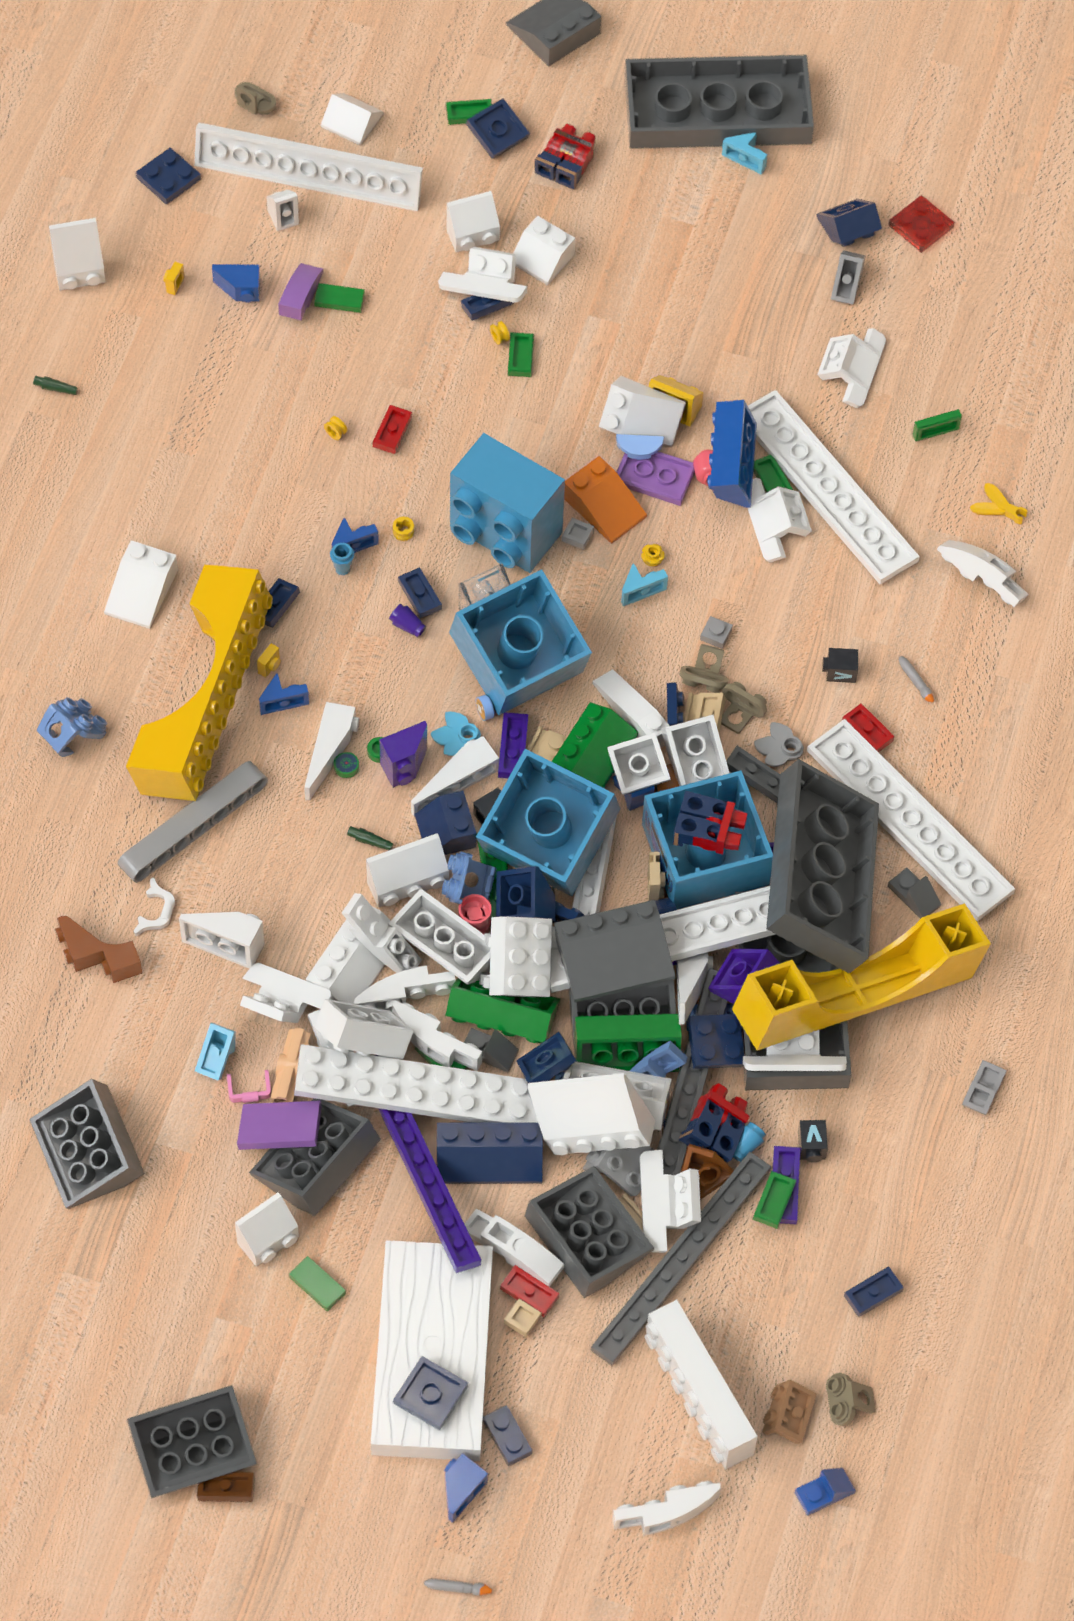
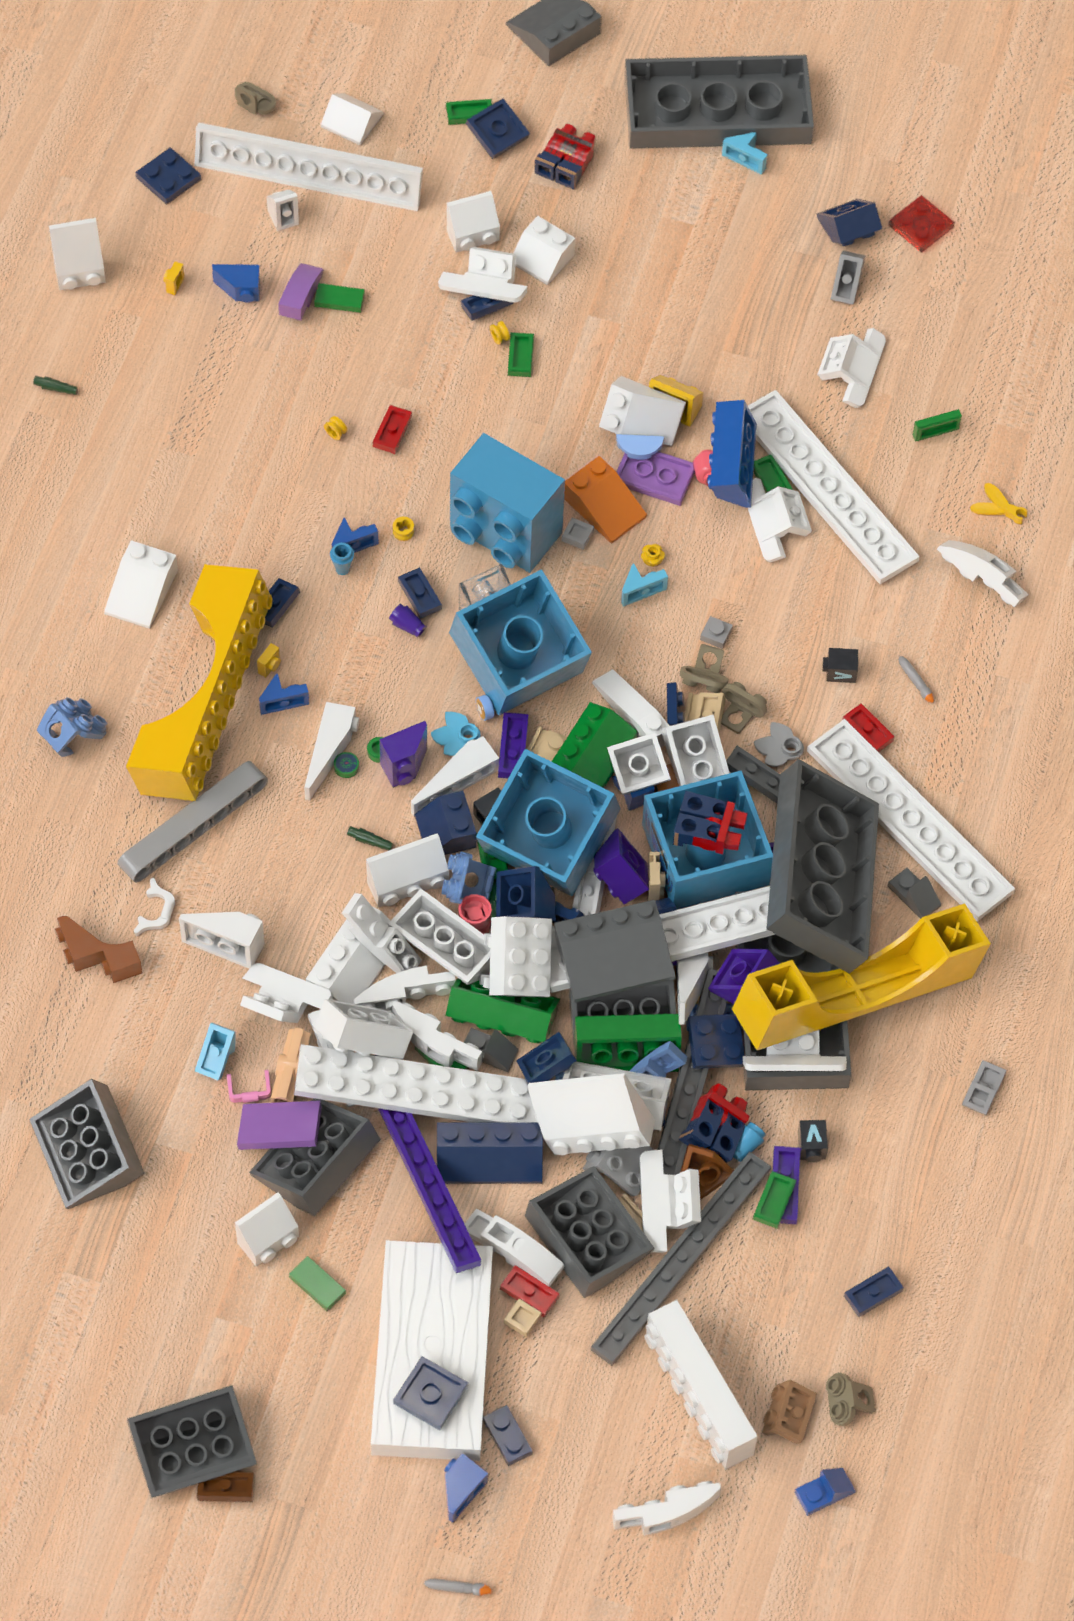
none -> dark purple slope [593,828,649,905]

